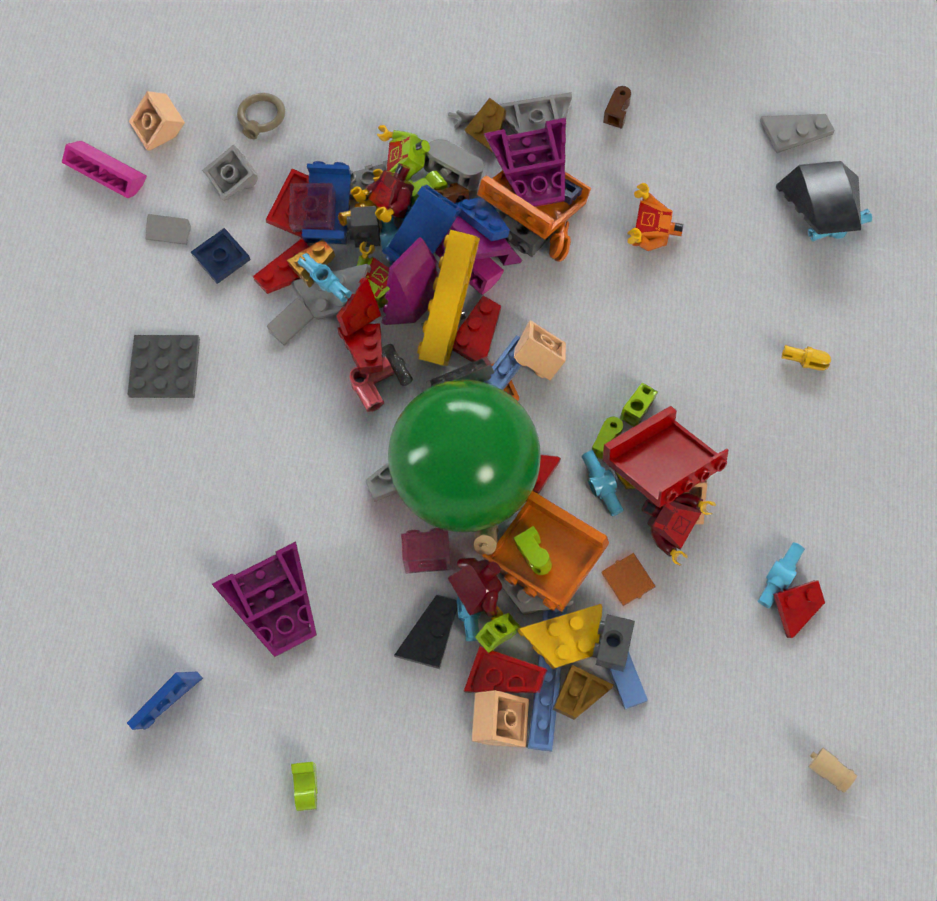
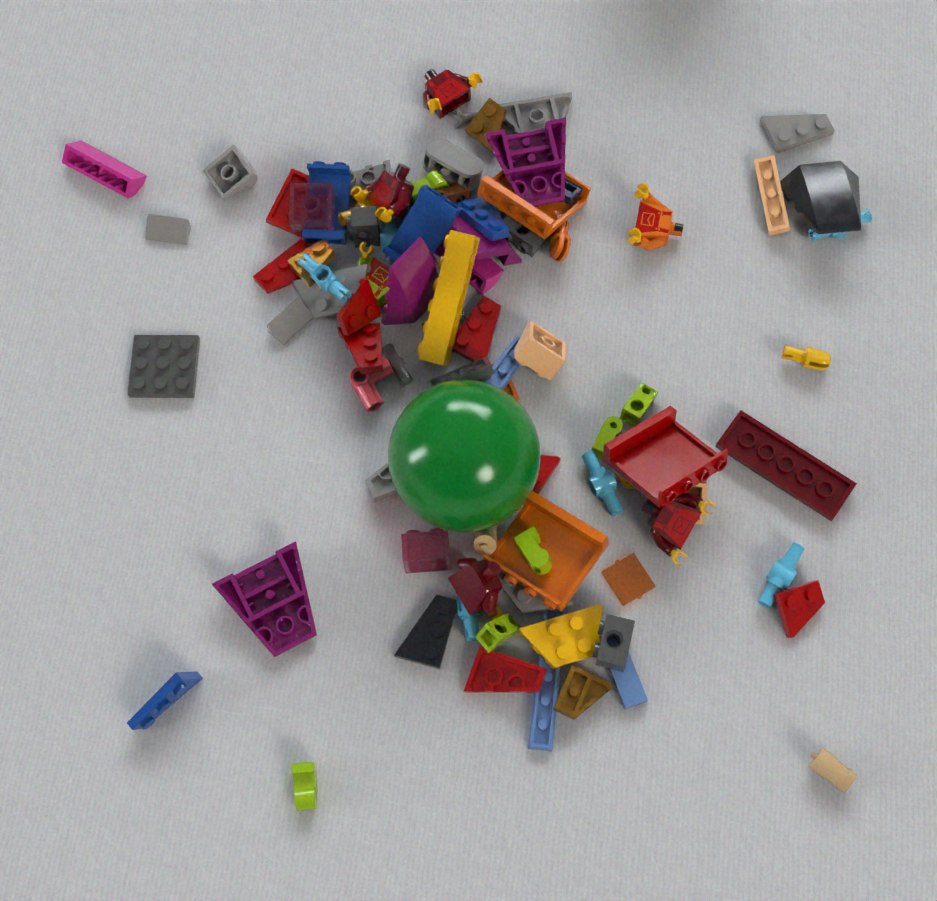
light nougat slope [129,91,185,150] -> none
dark blue plate [191,228,251,284] -> none
dark tan piece [237,93,285,139] -> none
lime torso [373,125,430,182] -> none
light nougat slope [472,690,529,747] -> none
reddish brown leg [603,86,631,129] -> none
none -> torso [423,69,483,119]
none -> dark red plate [715,410,857,521]
none -> light nougat plate [754,155,791,236]

